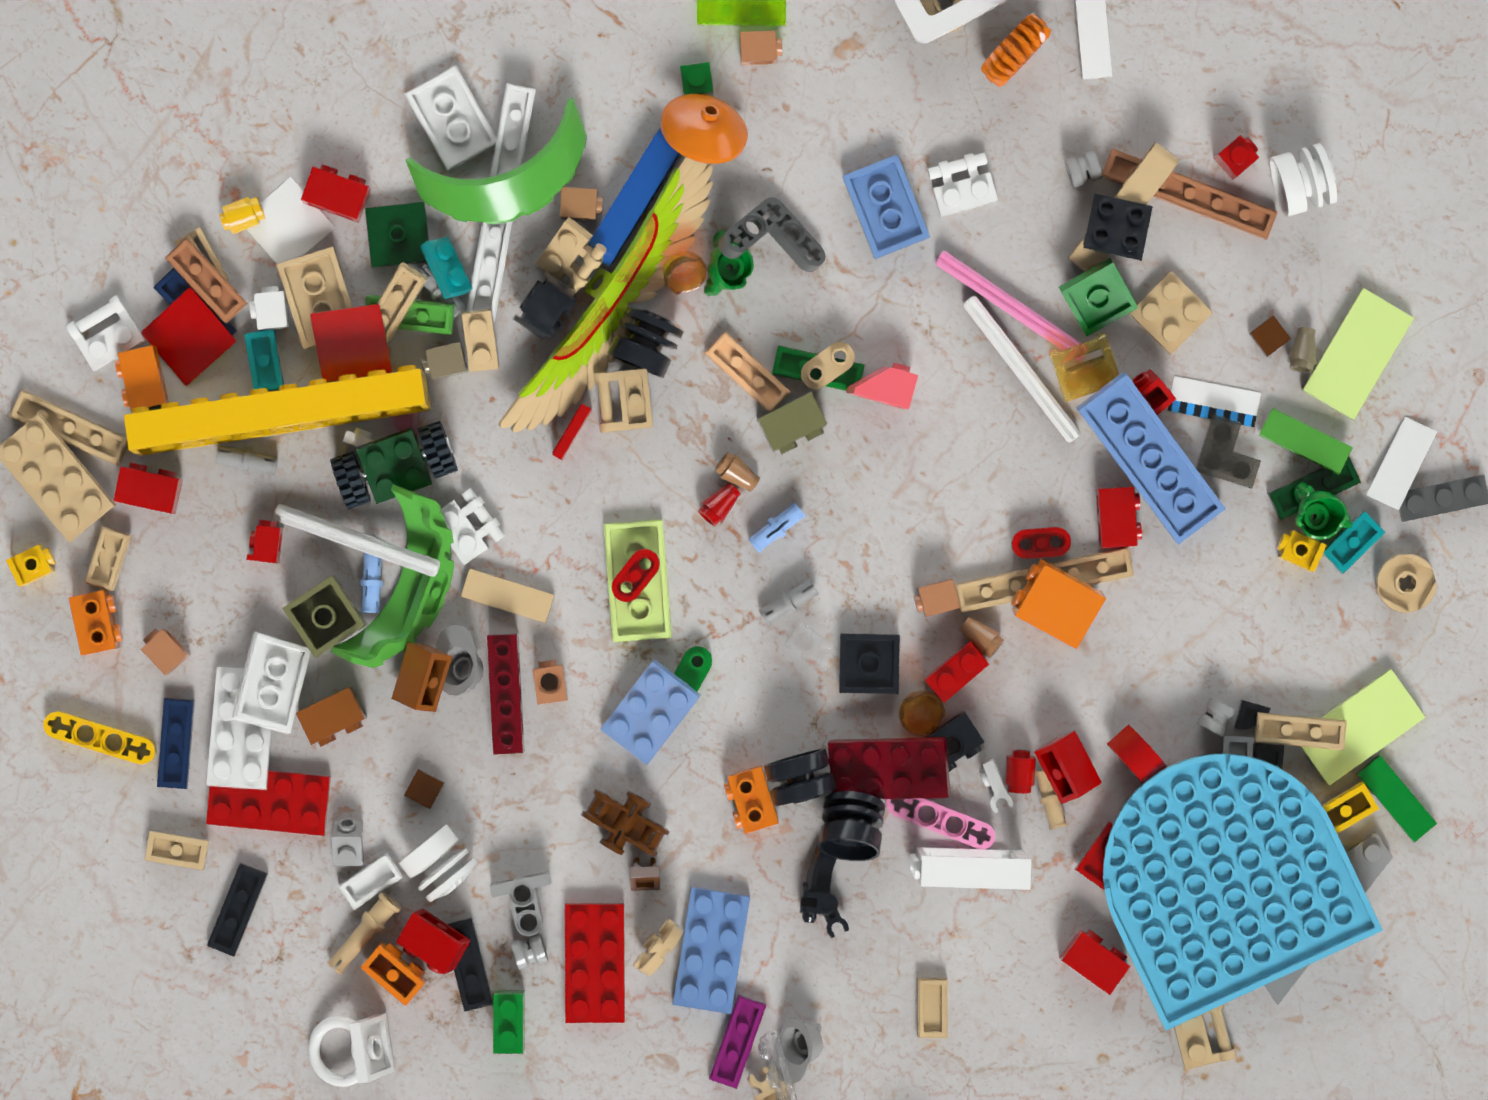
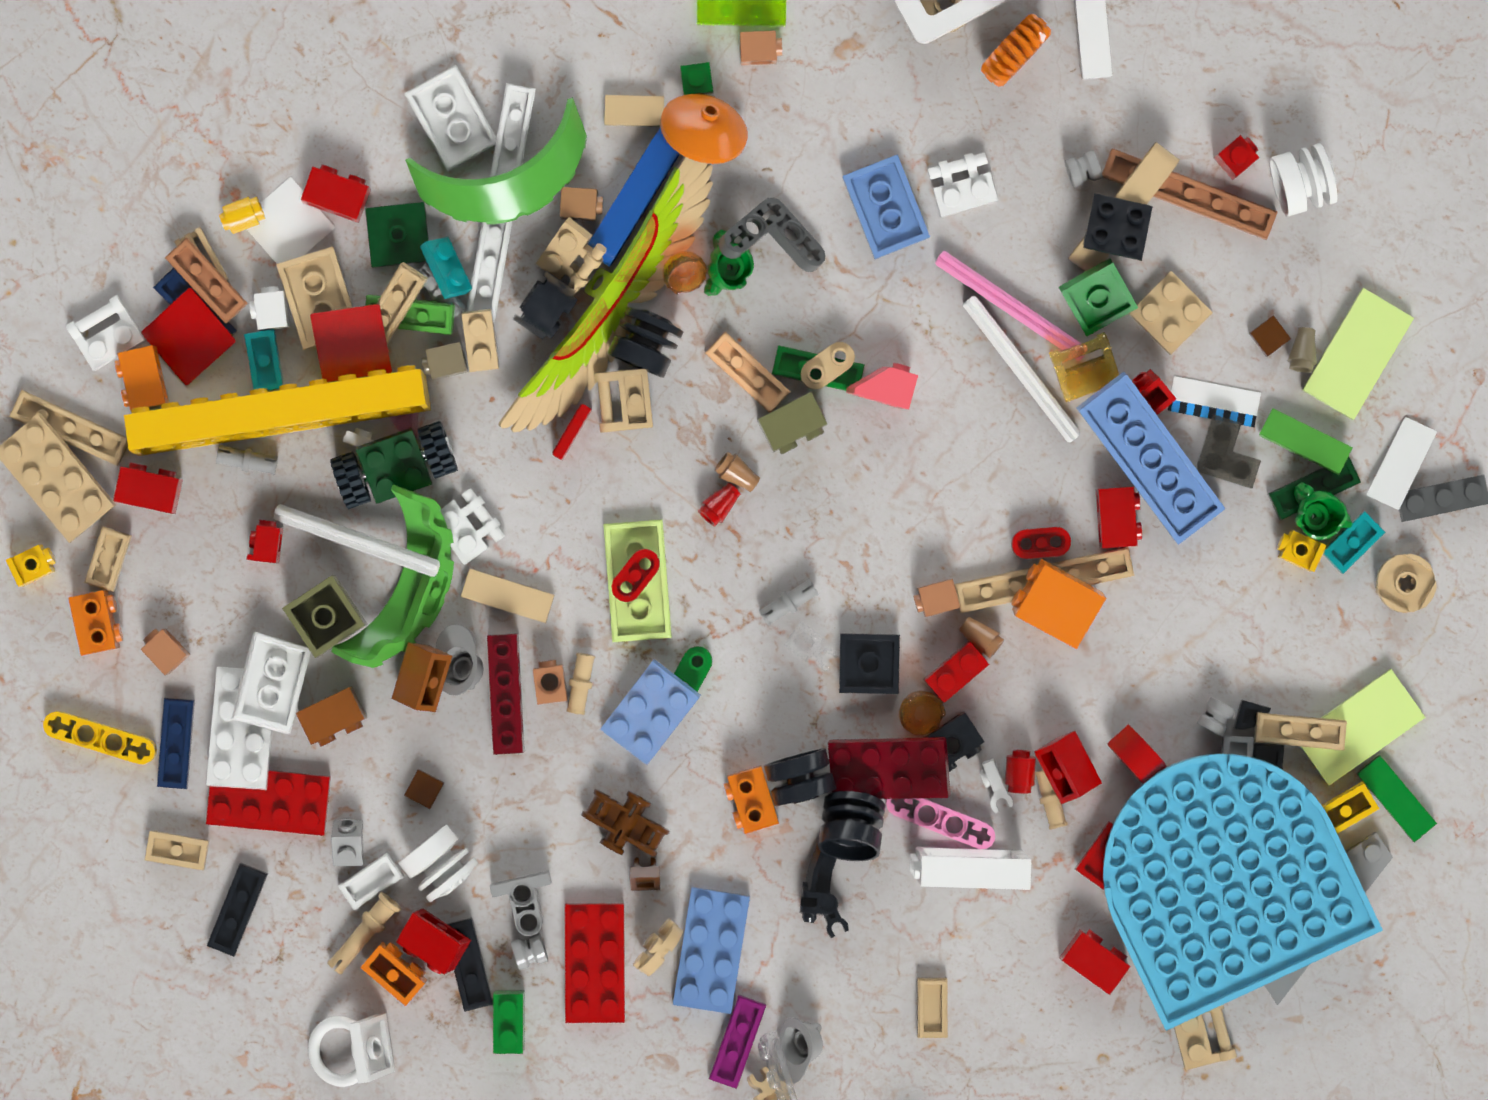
light blue pin [360,553,383,613] -> none
light blue pin [748,502,806,553] -> none
none -> tan pin [566,653,595,715]
none -> tan tile [604,95,665,127]

